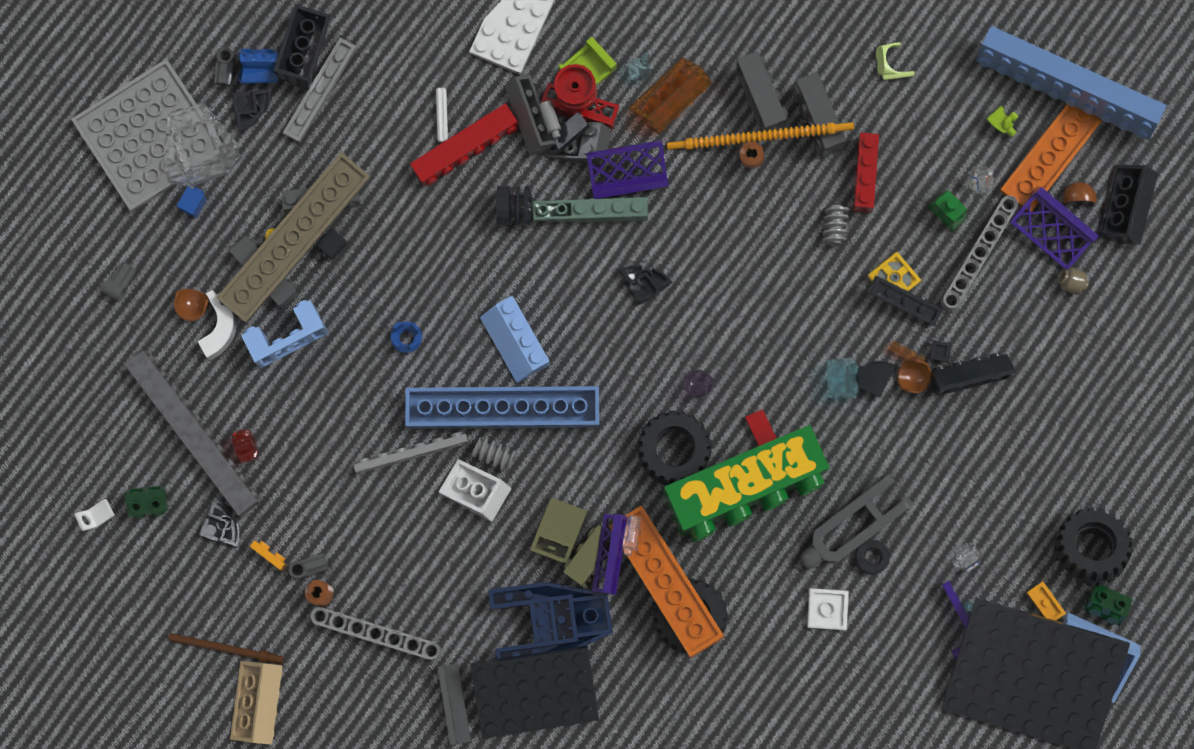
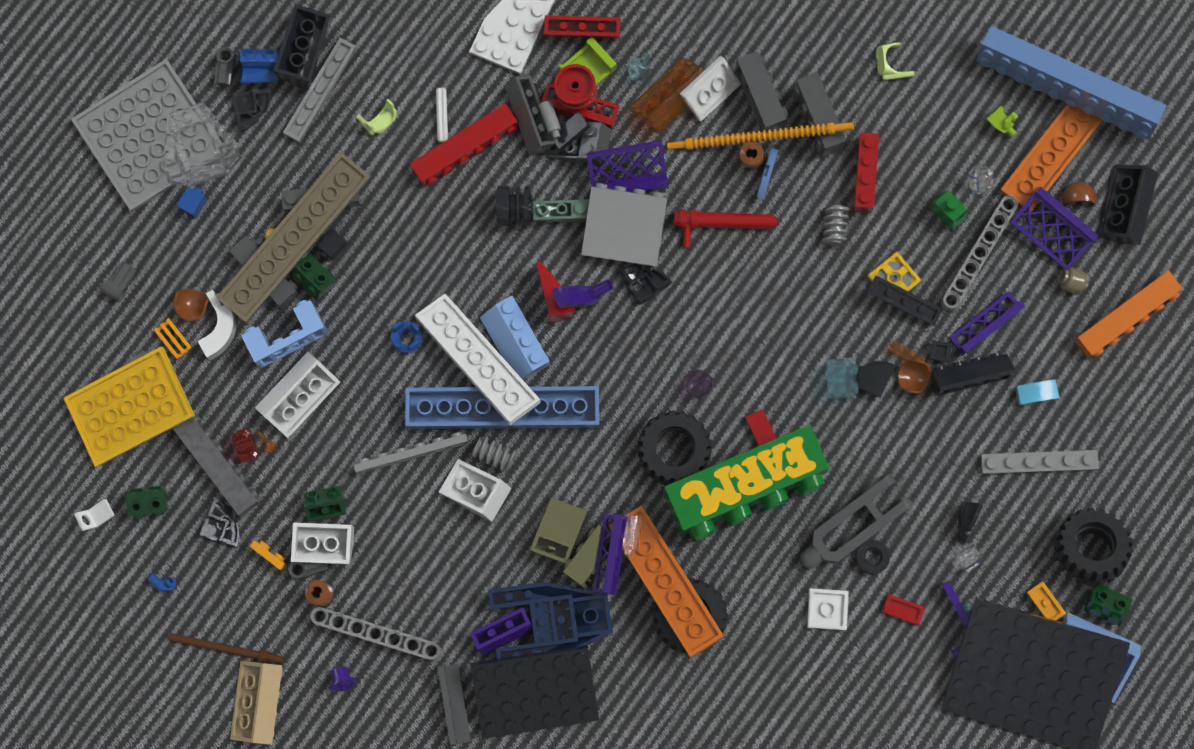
none -> yellow plate [64,347,195,467]
none -> blue arm [147,573,177,592]
none -> light orange tile [154,318,193,360]
none -> white slope [255,352,340,438]
none -> clear orange hand [255,430,277,454]
none -> dark green brick [290,253,336,301]
none -> white slope [291,523,354,564]
none -> dark green brick [303,485,346,522]
none -> dark purple piece [329,667,356,692]
none -> yellowish green helmet [356,99,397,135]
none -> white plate [415,294,541,425]
none -> dark purple brick [470,607,533,656]
none -> red slope [536,261,576,324]
none -> red brick [544,15,620,39]
none -> dark purple piece [552,279,613,308]
none -> light grey panel [581,183,667,266]
none -> red cylinder [674,209,777,247]
none -> white tile [680,56,741,122]
none -> medium blue tile [757,148,778,200]
none -> red tile [881,594,925,626]
none -> dark purple fence [949,291,1025,356]
none -> black brick [957,502,983,544]
none -> light grey plate [980,450,1099,474]
none -> medium azure slope [1015,380,1059,405]
none -> orange brick [1074,270,1183,358]

